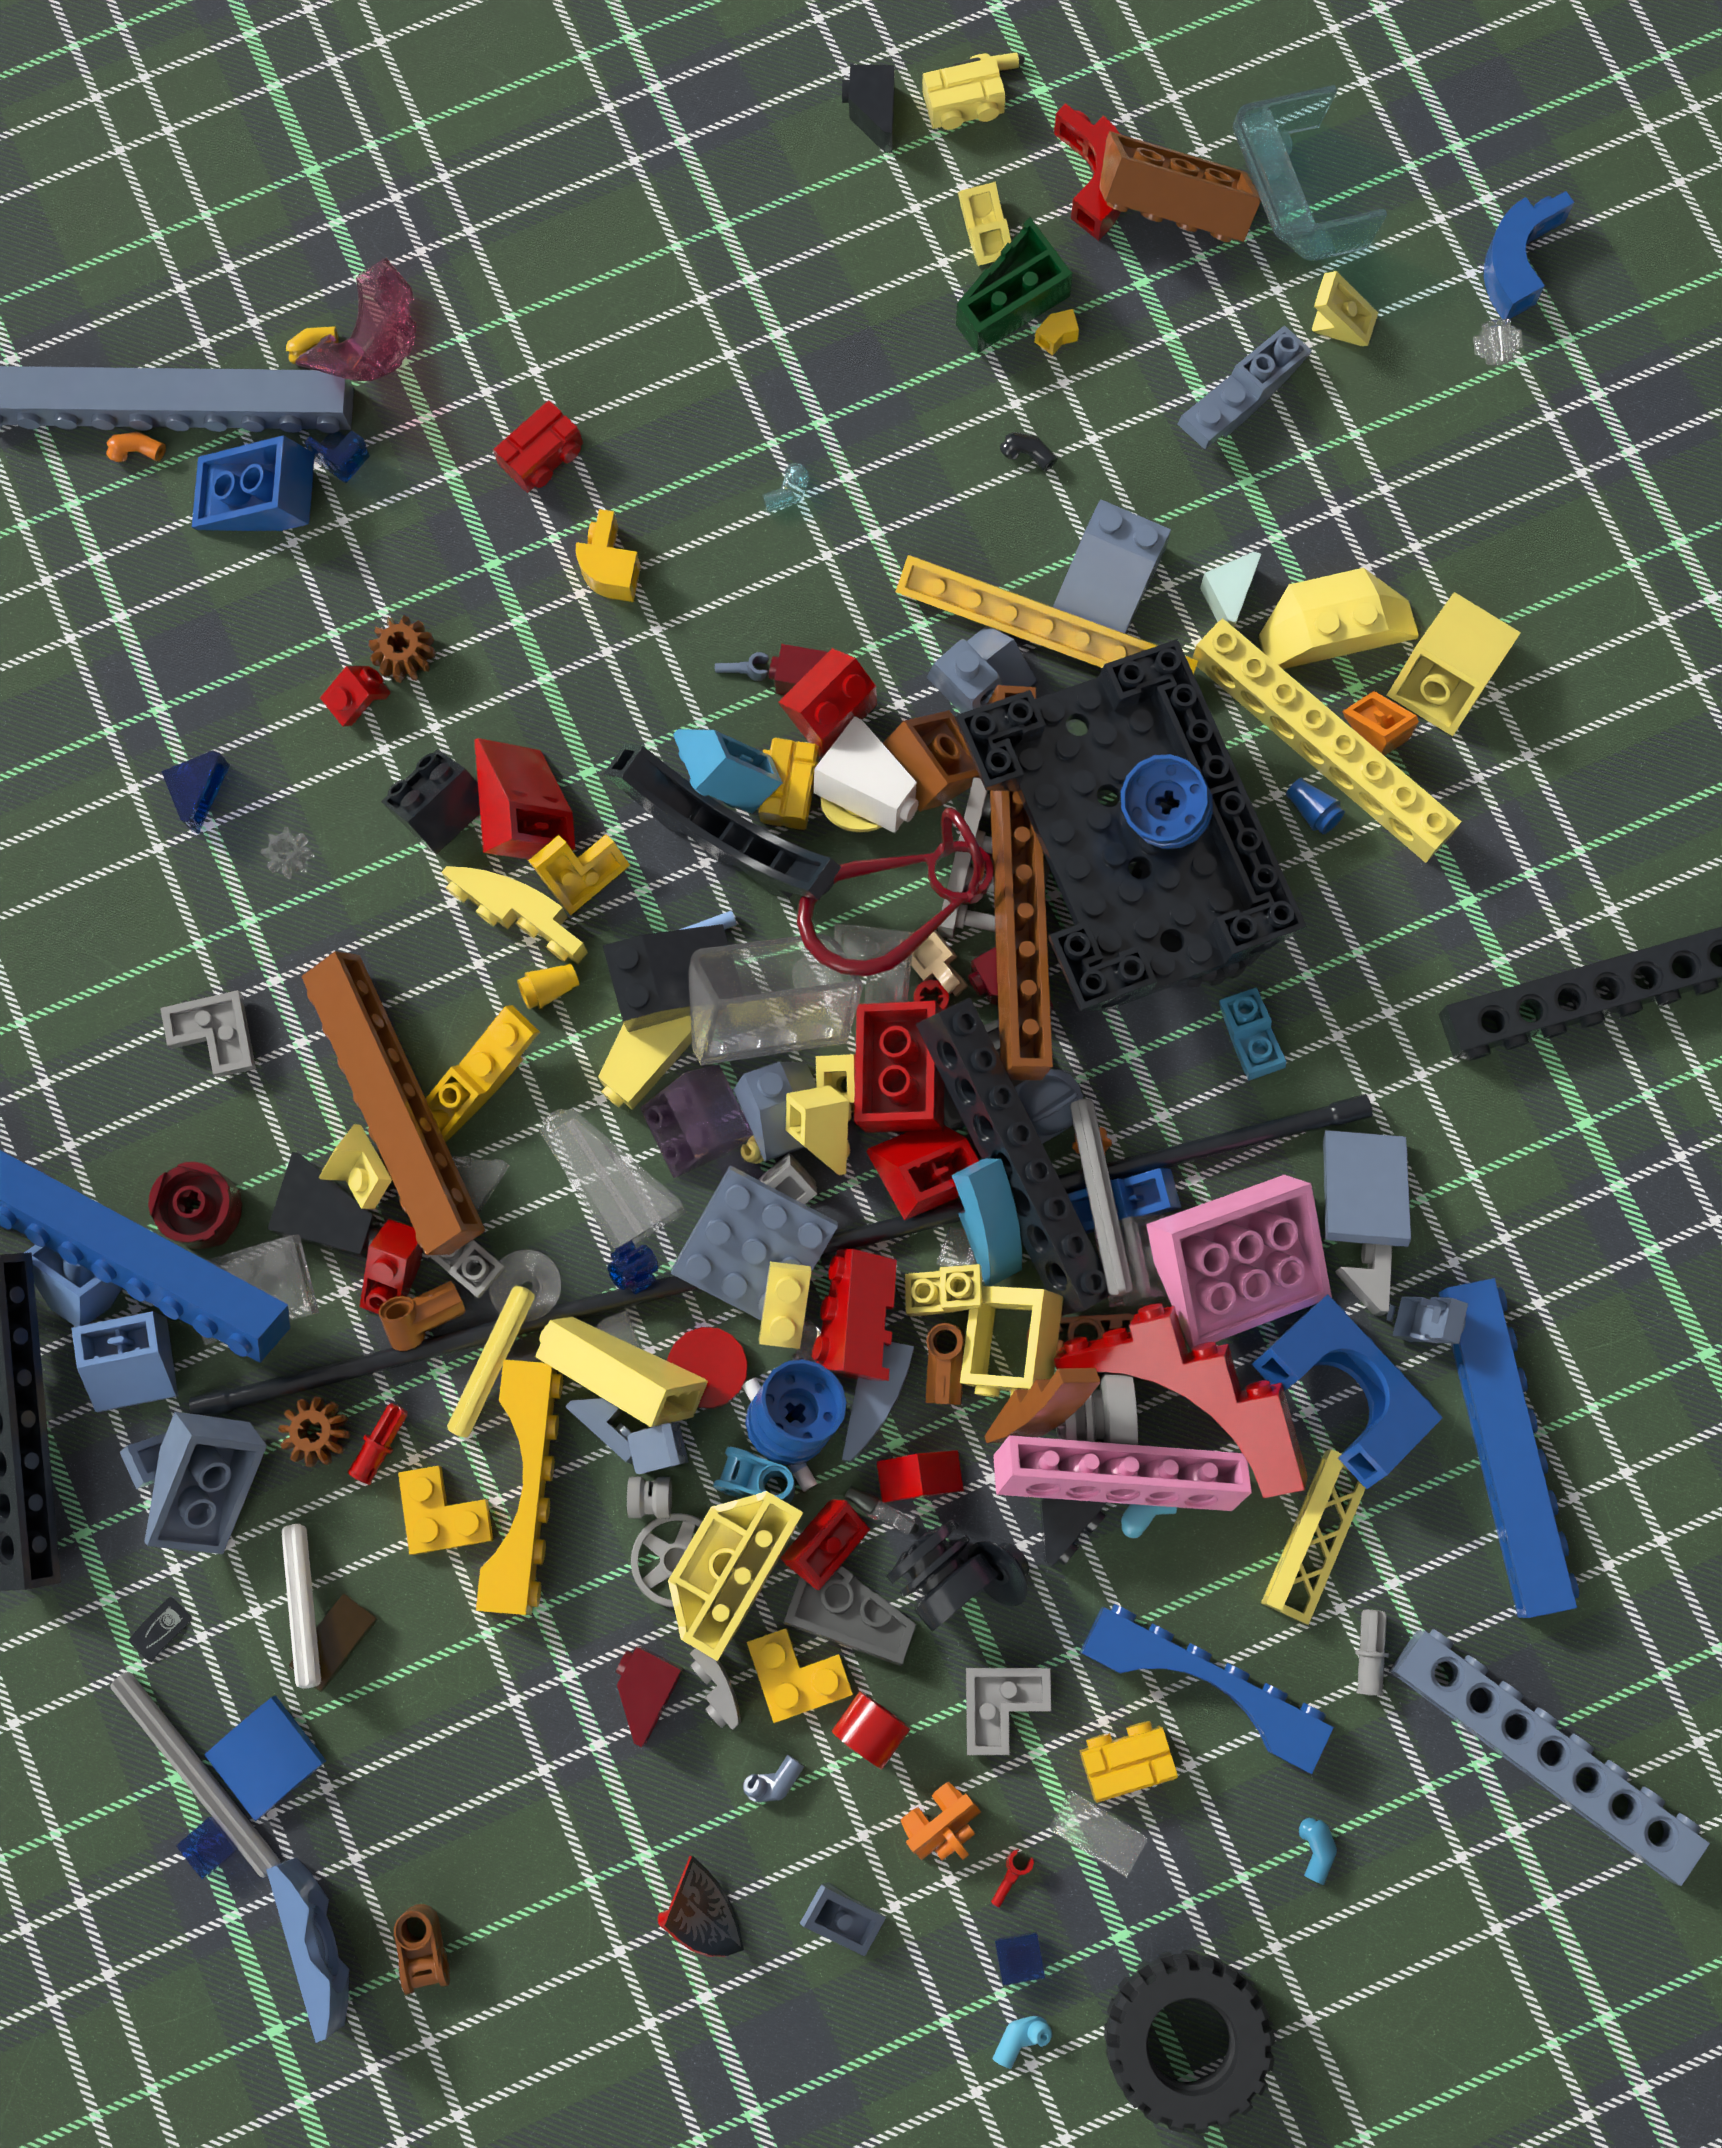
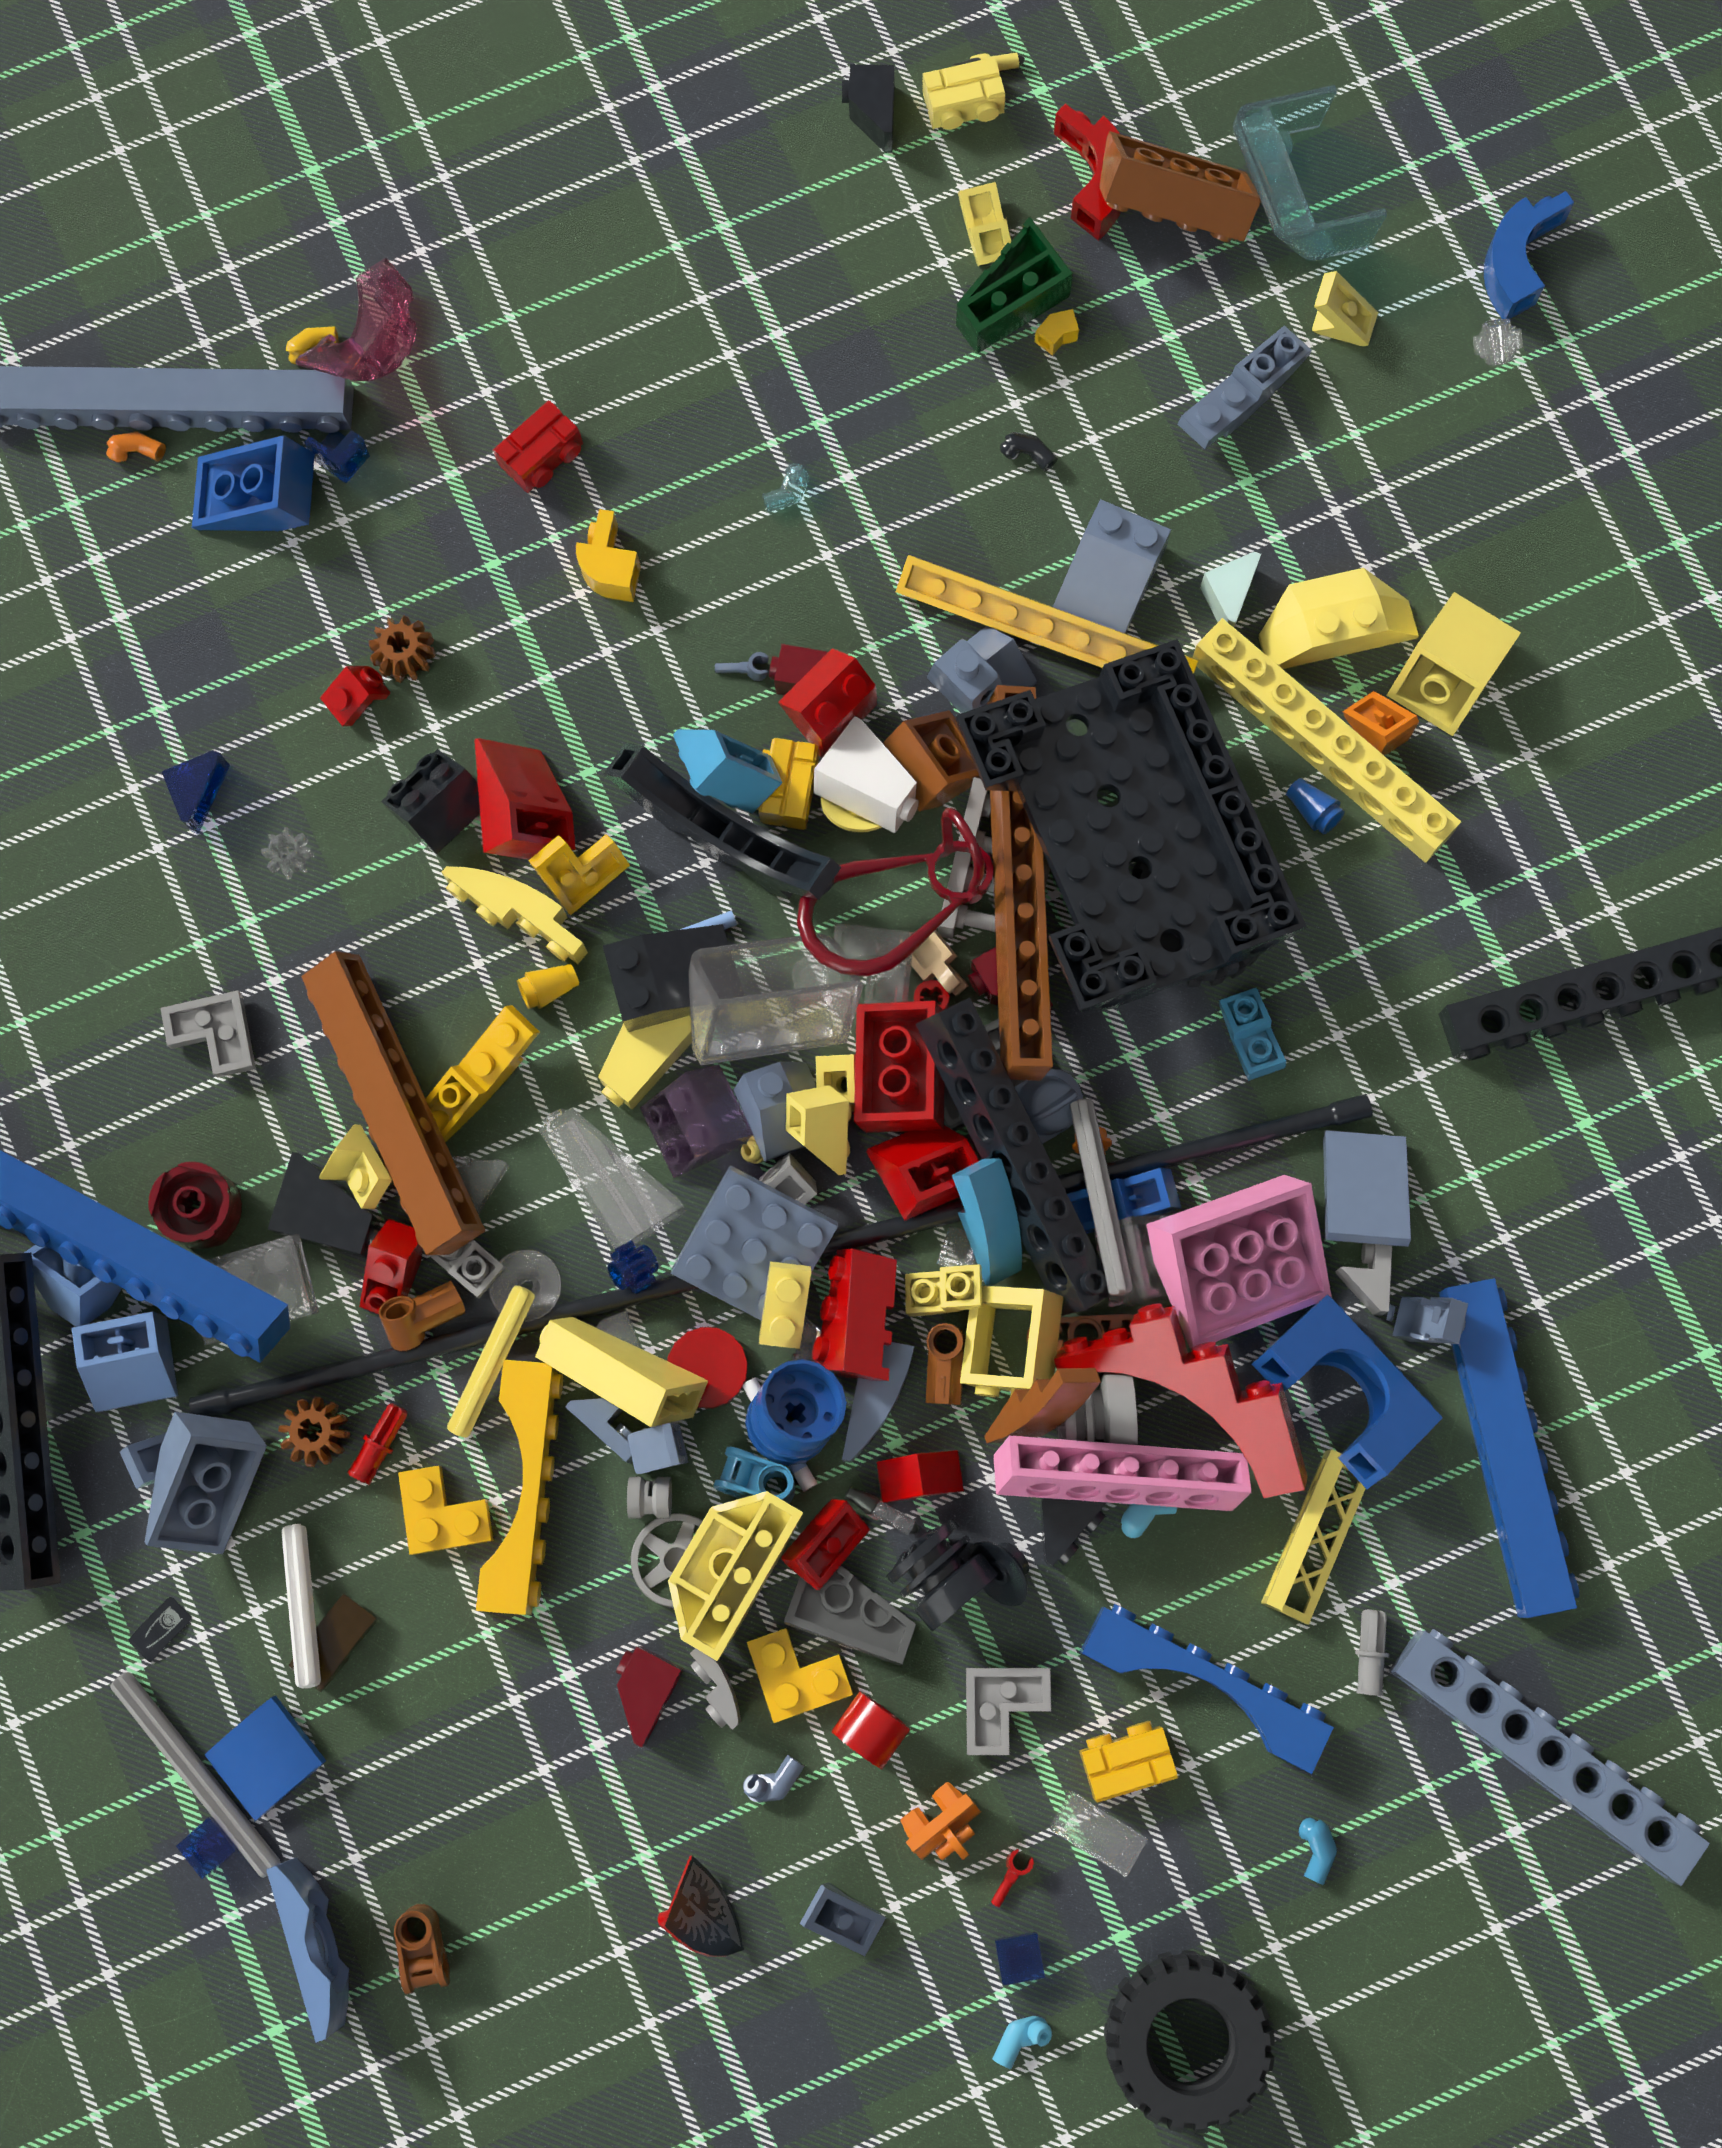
blue wheel [1121,754,1213,849] -> none

